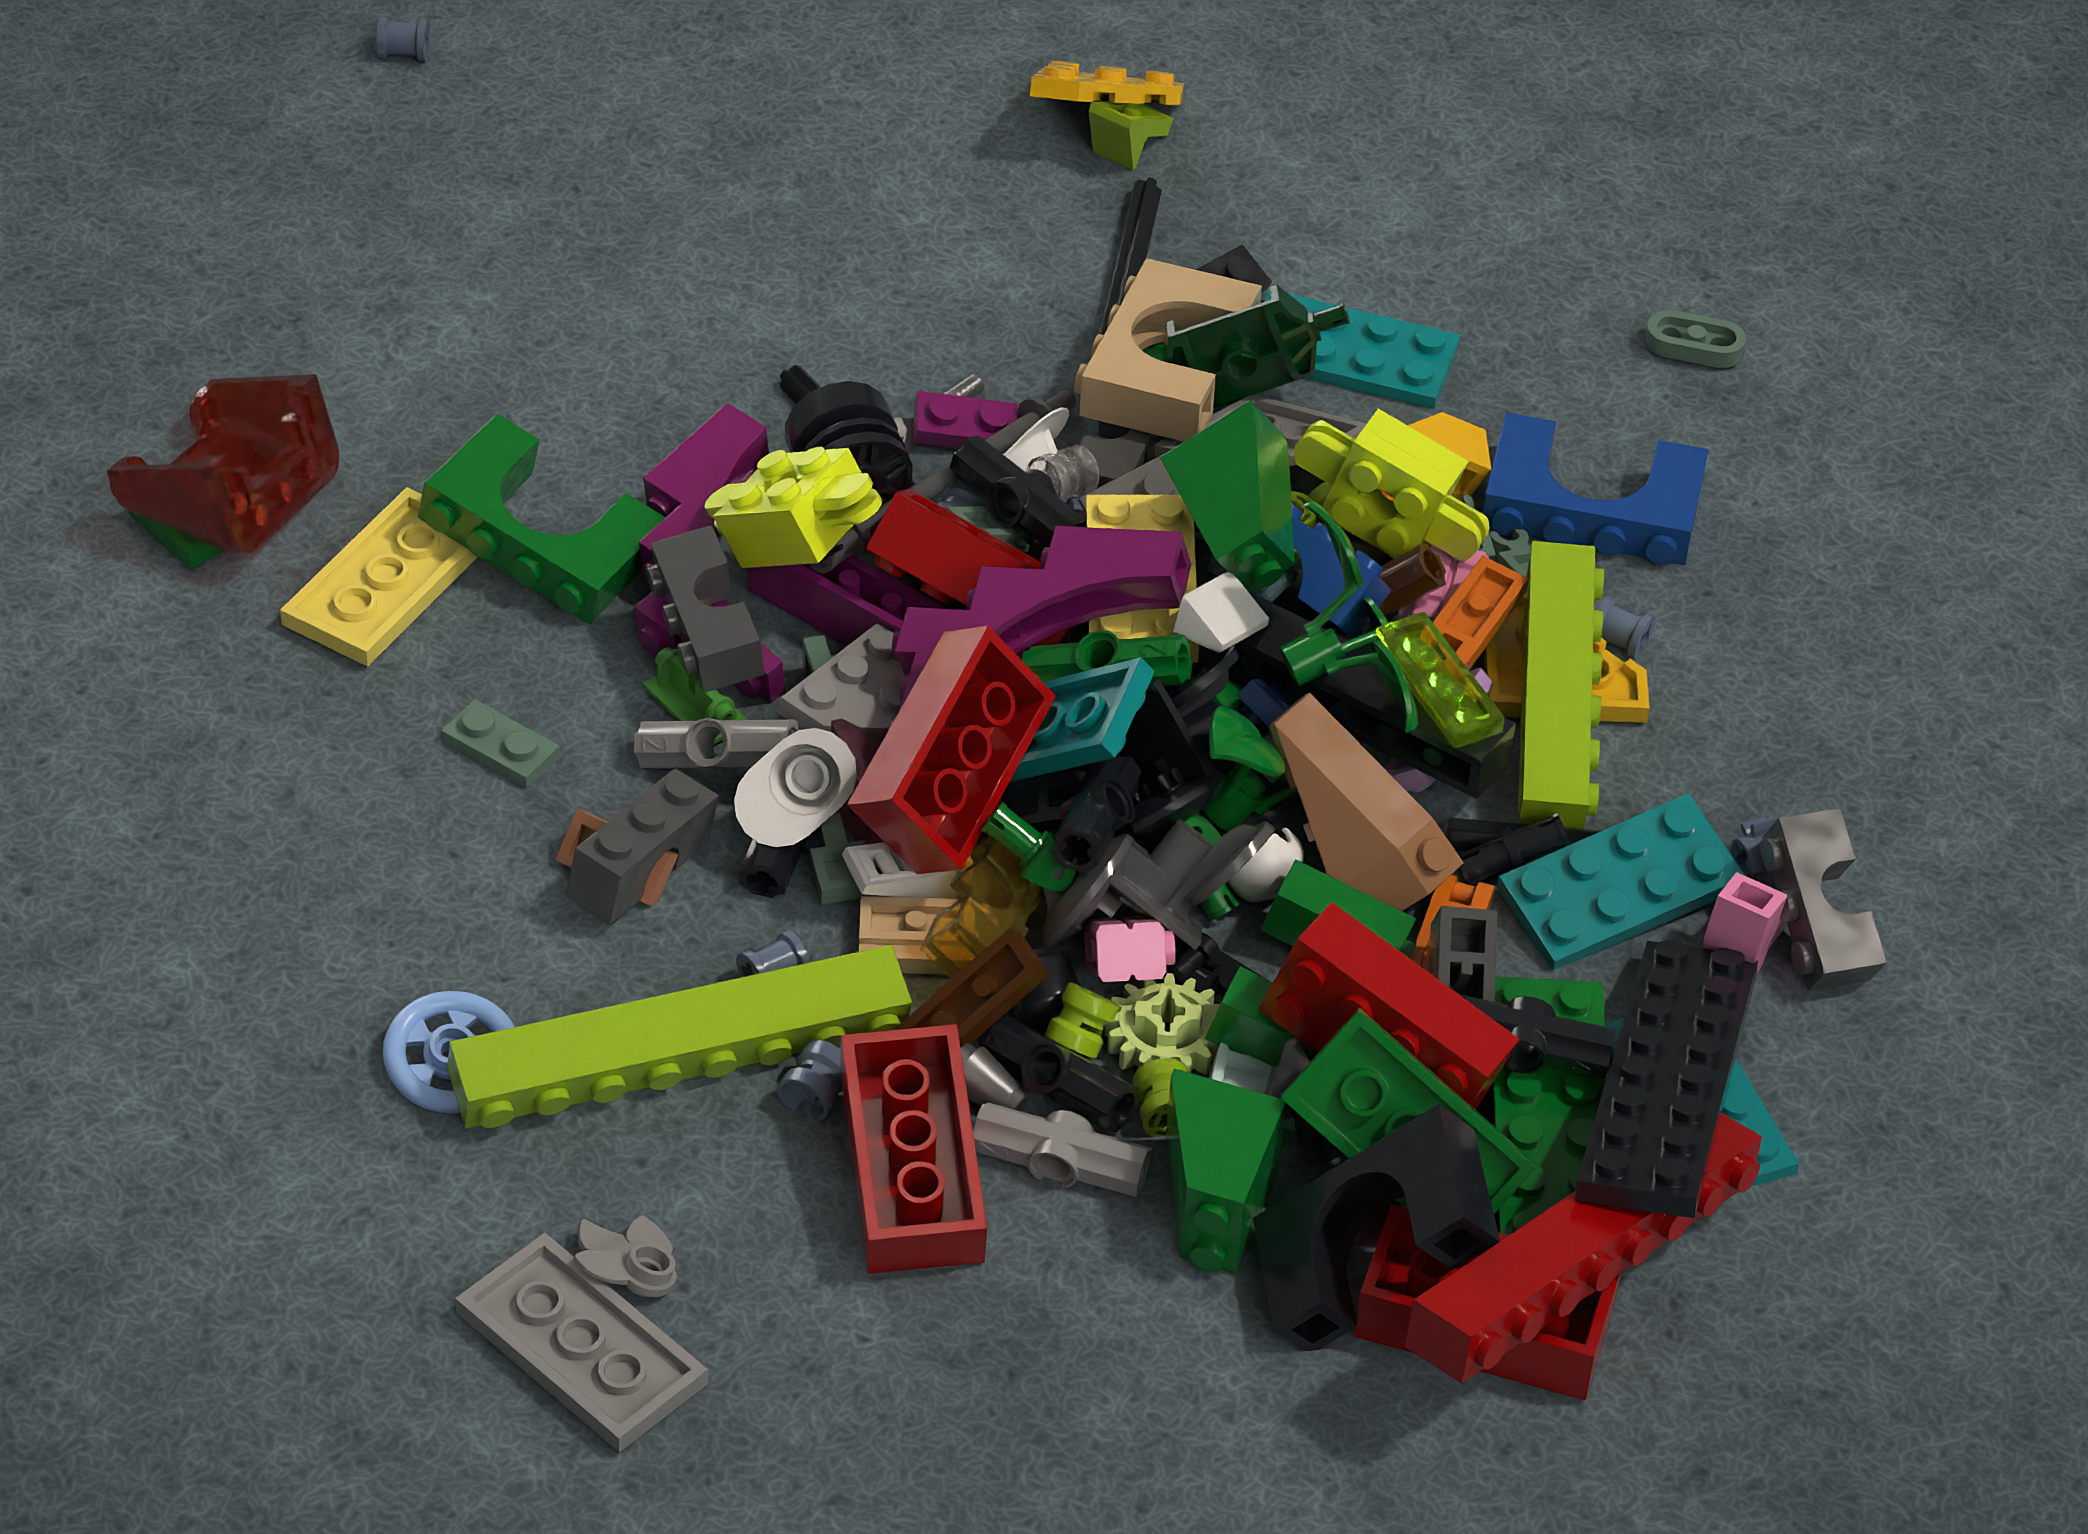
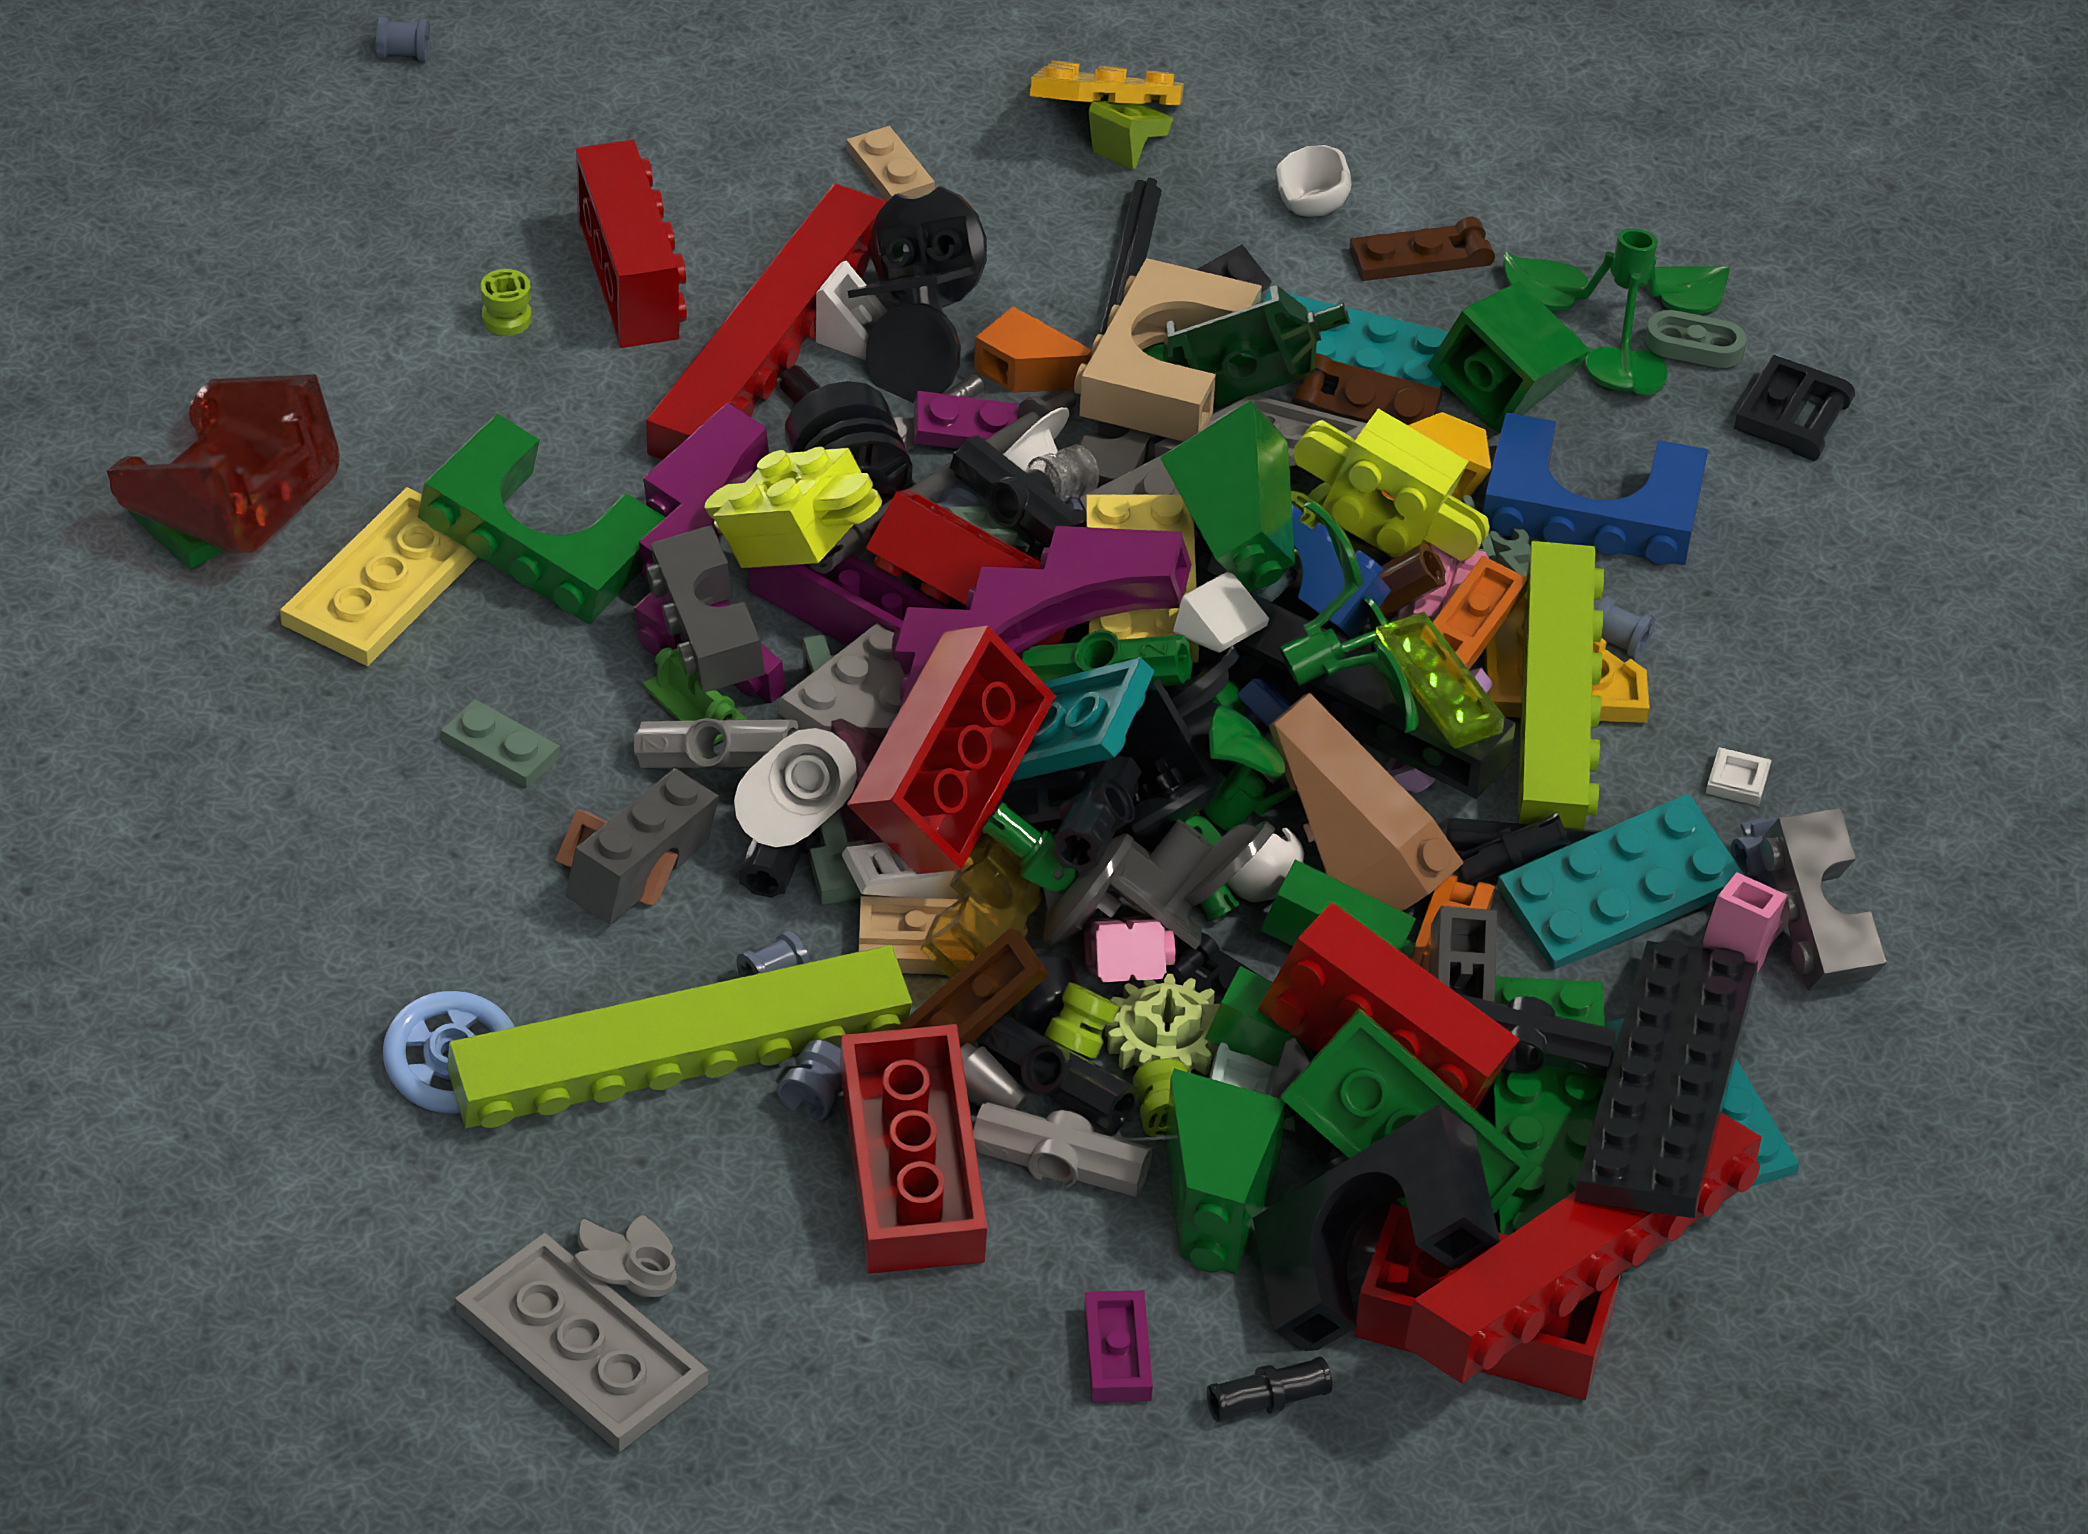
none -> lime wheel [481,269,532,336]
none -> red brick [576,139,687,348]
none -> red brick [646,183,887,460]
none -> white slope [816,261,887,360]
none -> tan plate [846,126,935,202]
none -> black piece [847,186,987,403]
none -> orange slope [974,306,1092,393]
none -> magenta plate [1084,1290,1153,1403]
none -> black pin [1206,1357,1333,1422]
none -> white hair [1276,145,1352,217]
none -> reddish brown plate [1291,353,1443,425]
none -> reddish brown plate [1349,217,1495,281]
none -> green slope [1427,281,1591,433]
none -> green plant [1503,228,1730,395]
none -> white tile [1706,747,1771,806]
none -> black plate [1734,354,1855,461]

